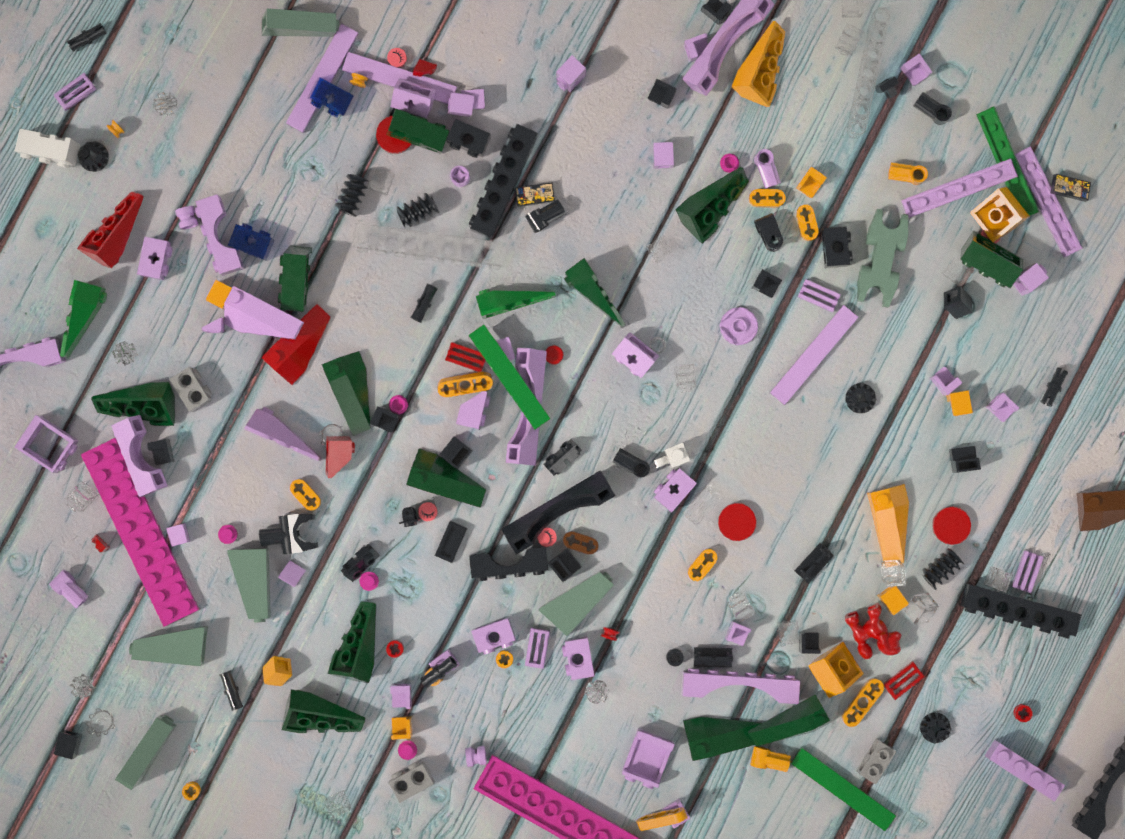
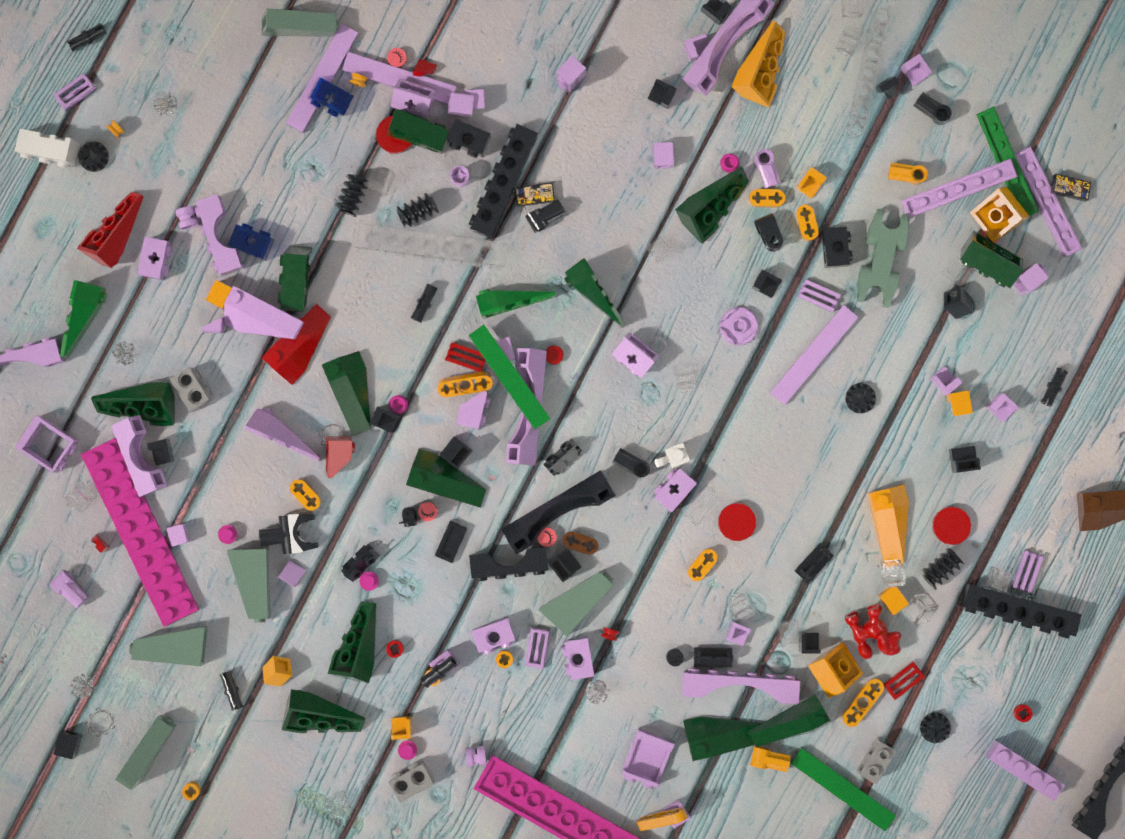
lavender panel [390,684,412,709] -> none

